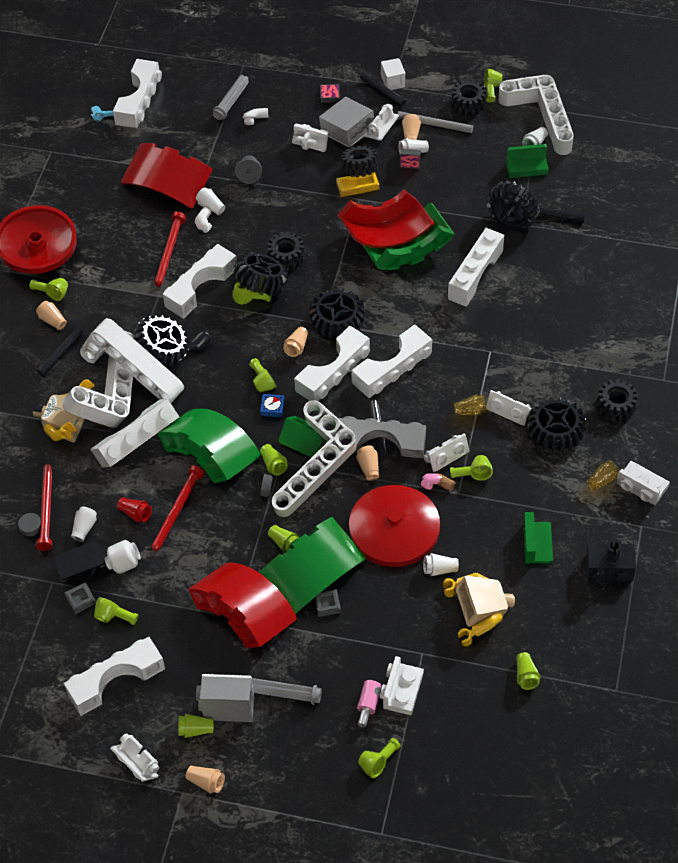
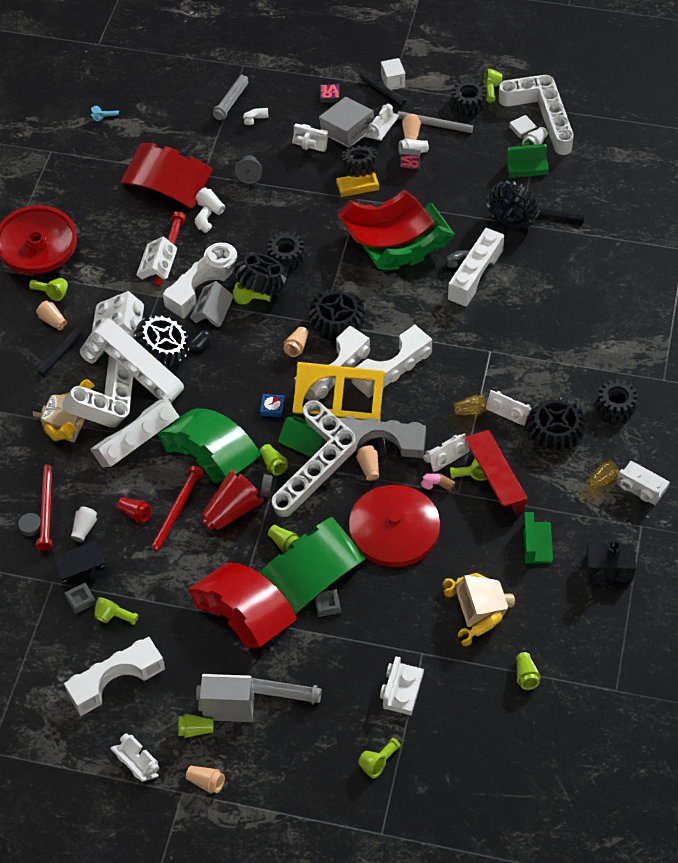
white head [104,540,141,574] -> none
white arch [113,59,162,128] -> none
lime bar [249,358,276,393] -> none
bright pink piece [357,680,382,727] -> none
white cone [423,553,458,576] -> none
none -> white bracket [92,291,144,334]
none -> white bracket [136,237,177,279]
none -> light grey panel [190,281,233,327]
none -> red cone [201,469,264,531]
none -> white gear [204,243,237,271]
none -> yellow window [293,362,385,422]
none -> dark grey arm [446,250,471,268]
none -> red panel [465,430,528,514]
none -> white tile [509,115,537,139]

